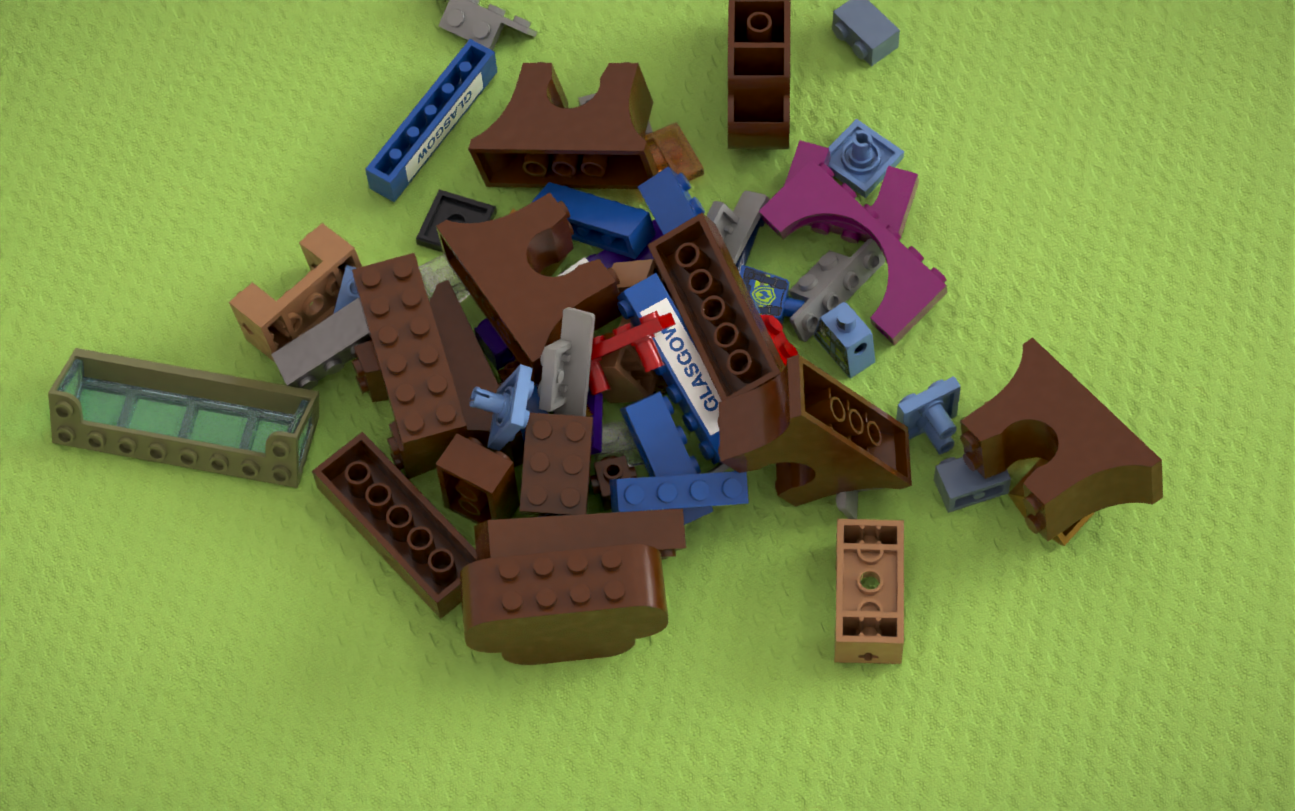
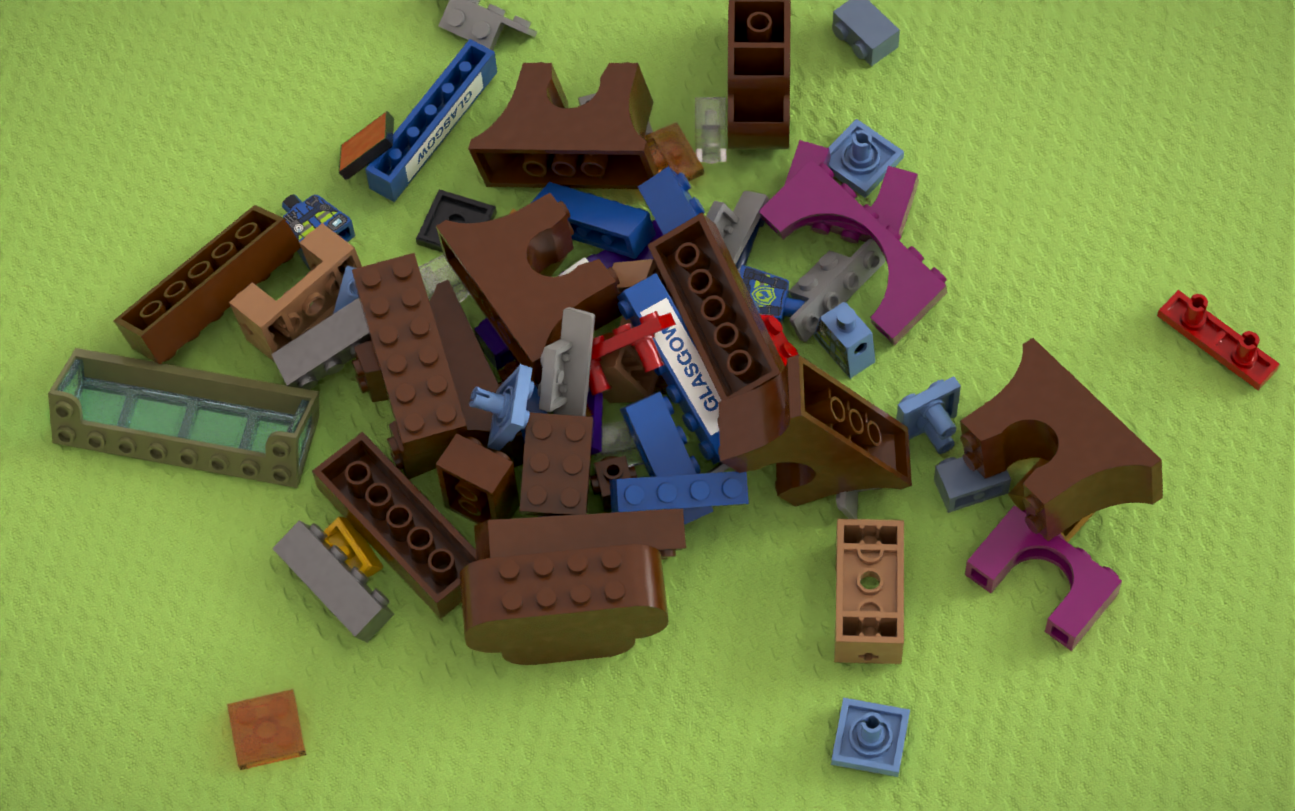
none -> reddish brown brick [113,205,301,364]
none -> clear orange plate [227,689,306,770]
none -> flat silver brick [272,520,394,643]
none -> torso [282,194,355,269]
none -> yellow slope [324,517,384,577]
none -> tile [339,111,394,180]
none -> clear brick [695,97,727,164]
none -> medium blue plate [831,698,910,777]
none -> magenta arch [965,505,1122,651]
none -> red plate [1157,290,1280,391]

